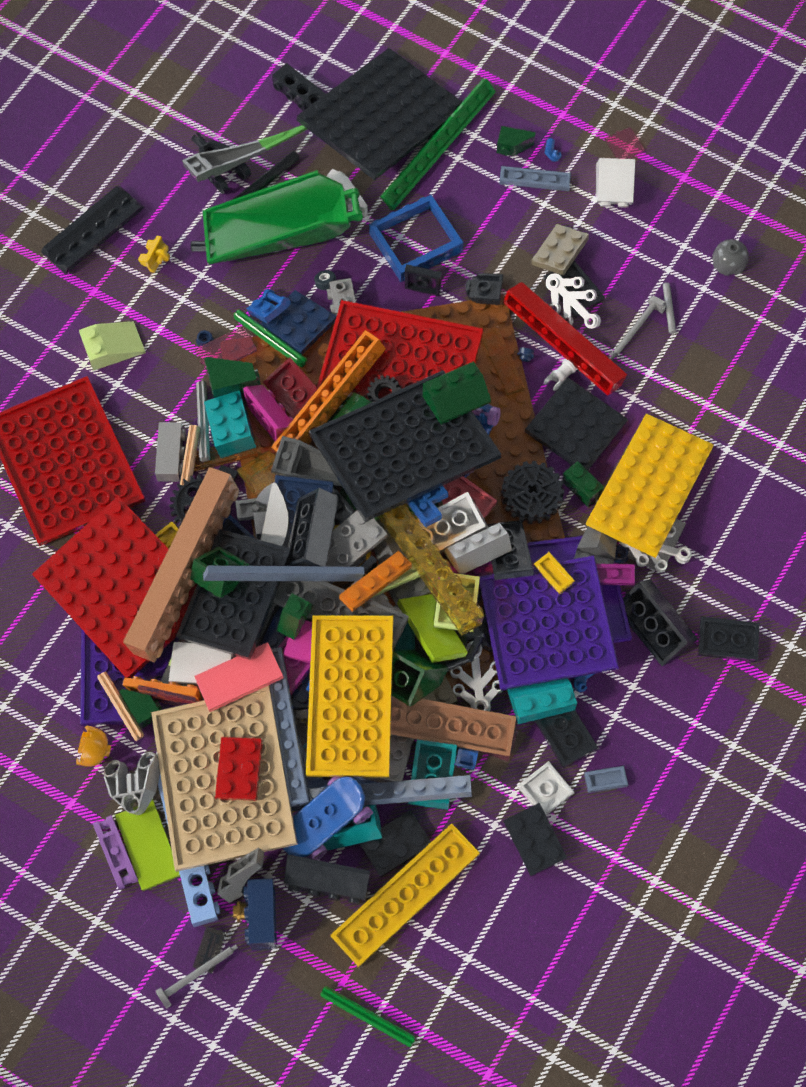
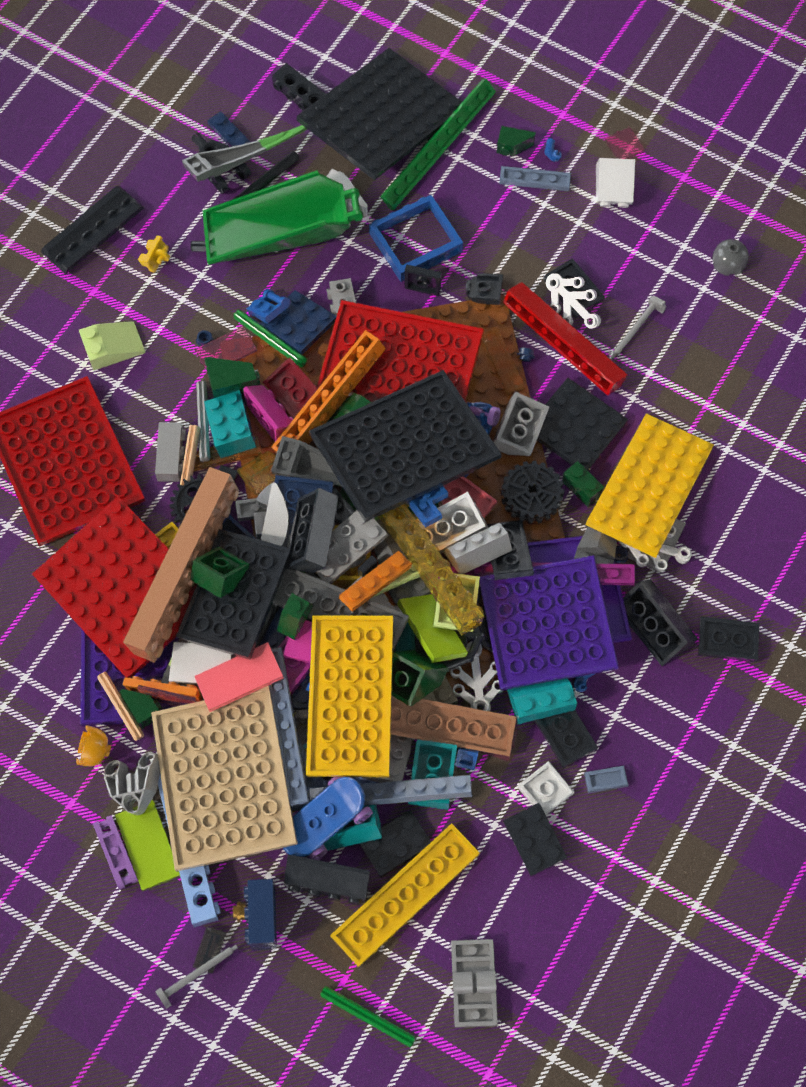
sand blue tile [203,566,364,581] -> none
red plate [215,737,263,801] -> none
dark grey slope [218,847,264,903] -> none
black wheel [314,270,336,290] -> none
black tyre [367,375,402,402] -> none
dark green slope [423,361,491,424] -> none
dark tan plate [531,224,589,276] -> none
yellow tile [534,552,575,595] -> none
white piece [544,360,576,391] -> none
light grey bar [663,283,676,334] -> none
none -> dark blue plate [207,111,250,147]
none -> light grey plate [451,939,497,1028]
none -> light grey slope [493,392,549,456]

